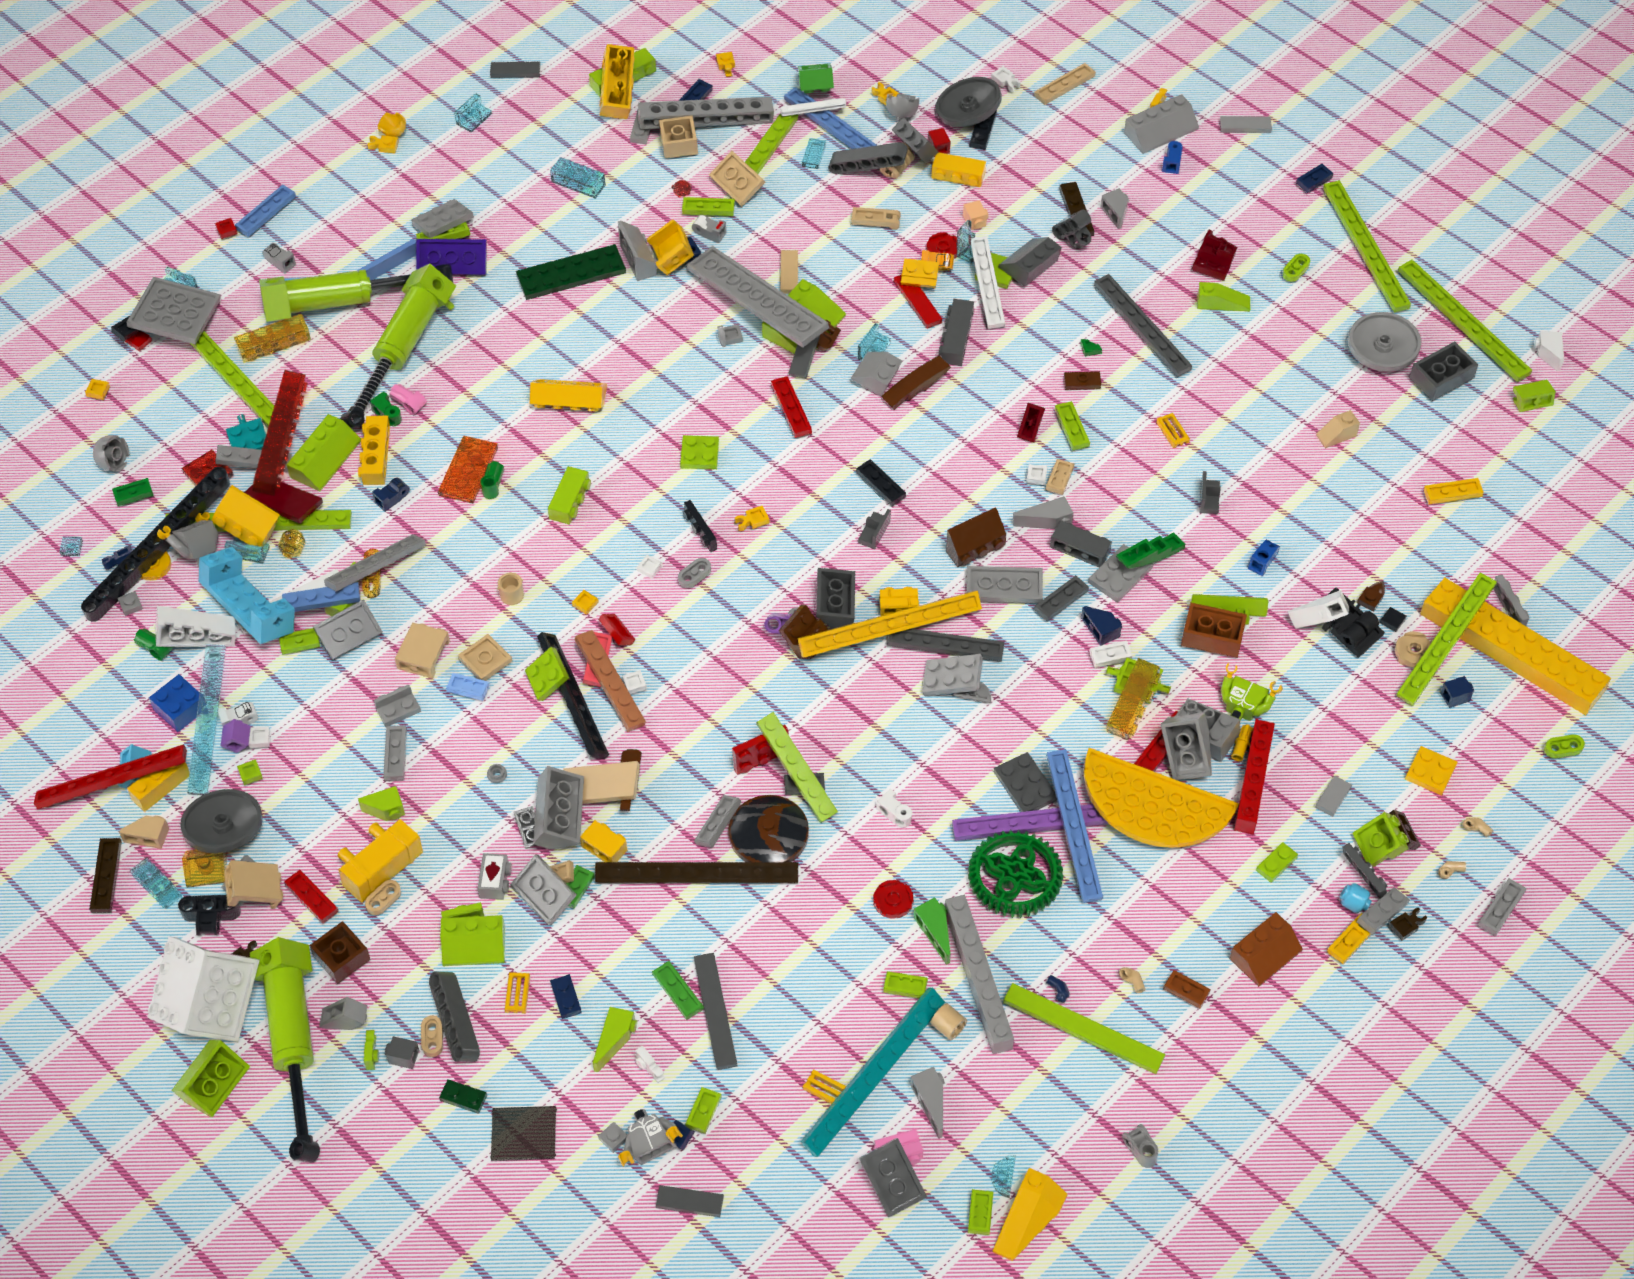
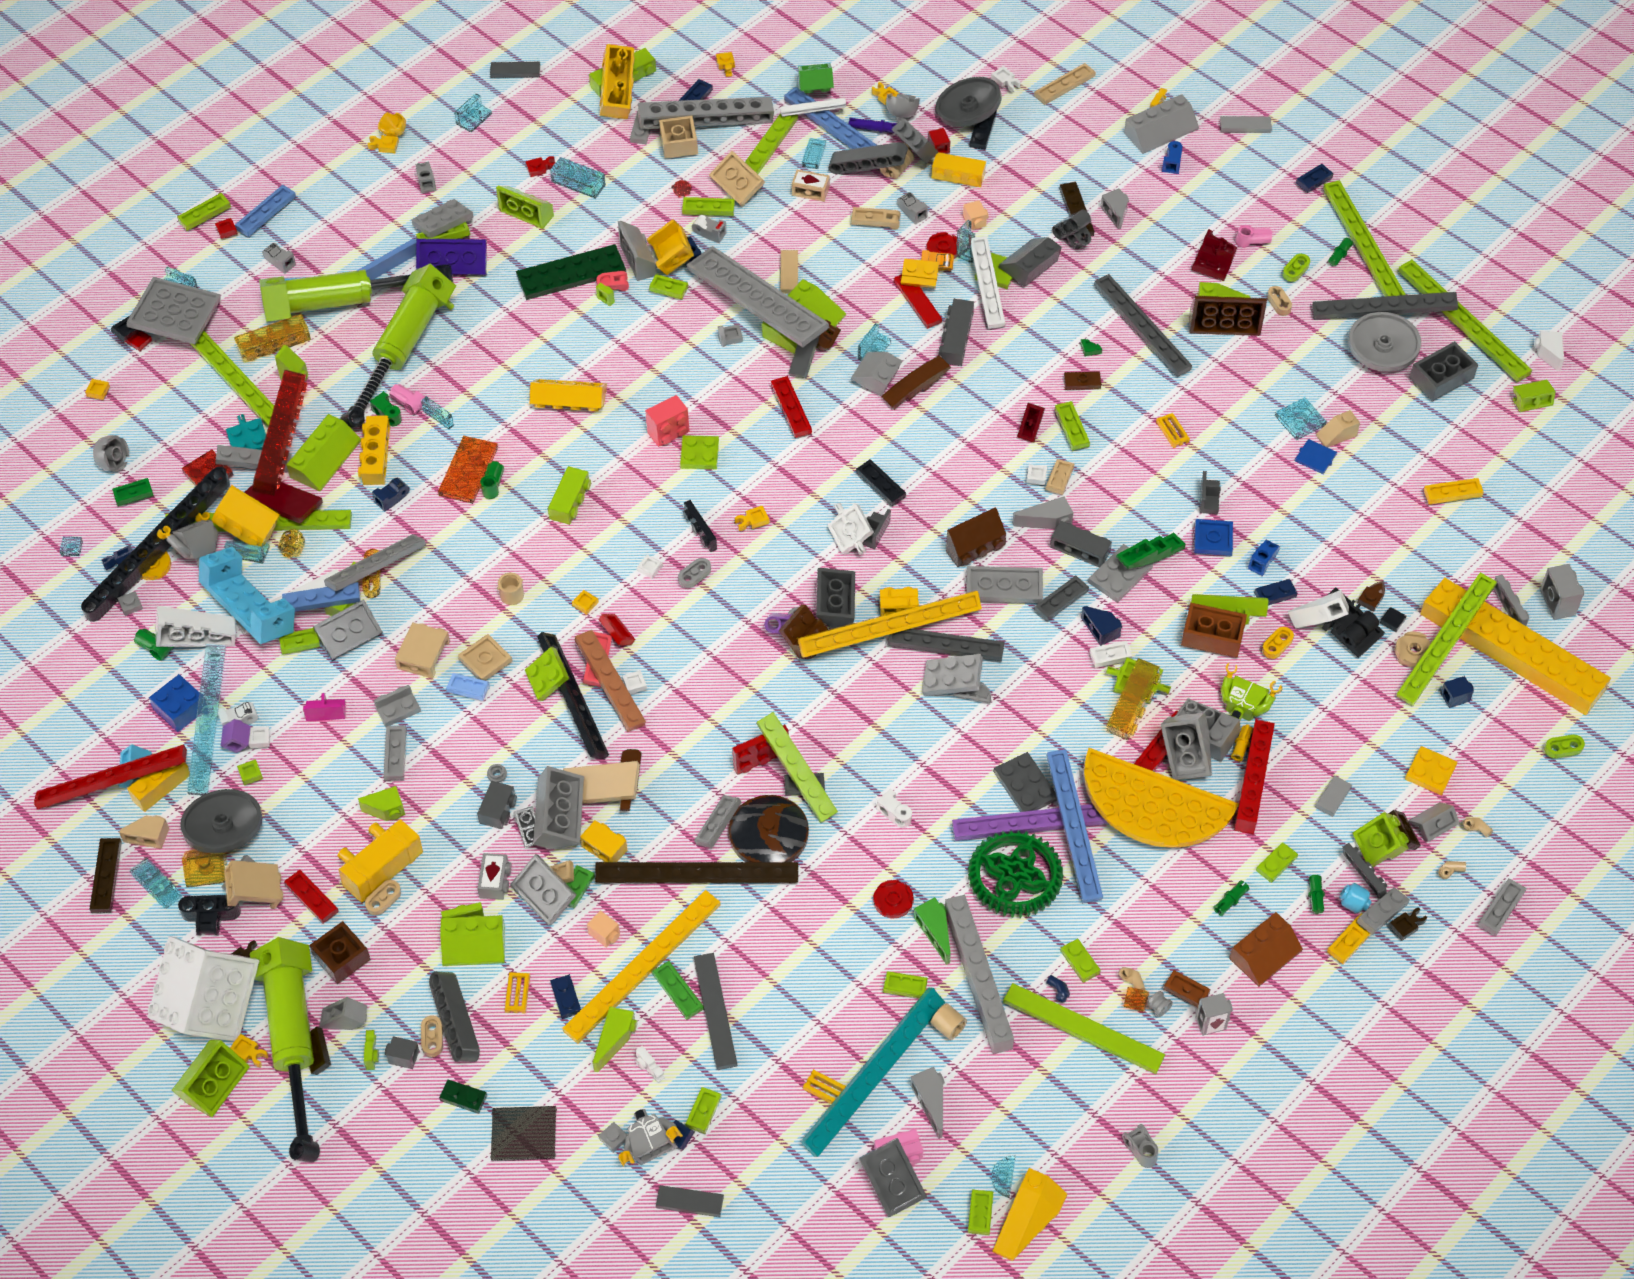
none -> lime plate [177,193,231,231]
none -> yellow plate [230,1034,268,1068]
none -> lime slope [275,345,308,387]
none -> dark pink panel [303,693,346,721]
none -> dark brown plate [309,1027,331,1075]
none -> light grey leg [415,161,437,194]
none -> clear light blue tile [421,396,454,430]
none -> dark grey brick [477,781,517,830]
none -> lime slope [496,185,554,229]
none -> red plate [525,156,557,177]
none -> yellow plate [562,890,721,1044]
none -> light nougat brick [587,910,620,948]
none -> coral plate [596,271,629,291]
none -> lime plate [596,282,615,306]
none -> coral brick [645,395,690,447]
none -> lime plate [649,274,688,300]
none -> tan brick [791,169,830,202]
none -> white plate [827,503,874,555]
none -> dark purple pin [848,117,897,133]
none -> light grey leg [897,192,928,225]
none -> lime plate [1060,938,1101,983]
none -> clear orange plate [1123,987,1149,1012]
none -> light grey wheel [1146,991,1173,1017]
none -> reddish brown slope [1189,296,1267,336]
none -> blue plate [1194,519,1233,556]
none -> light grey brick [1195,993,1233,1036]
none -> green pin [1213,880,1250,916]
none -> bright pink piece [1235,224,1272,248]
none -> dark blue plate [1254,579,1298,606]
none -> yellow plate [1262,627,1294,659]
none -> tan beam [1267,286,1292,316]
none -> clear light blue plate [1275,397,1327,441]
none -> blue piece [1295,439,1337,474]
none -> green axle [1308,875,1325,914]
none -> dark grey plate [1312,292,1458,320]
none -> green axle [1328,238,1353,266]
none -> light grey panel [1409,802,1460,842]
none -> light grey brick [1540,564,1584,620]

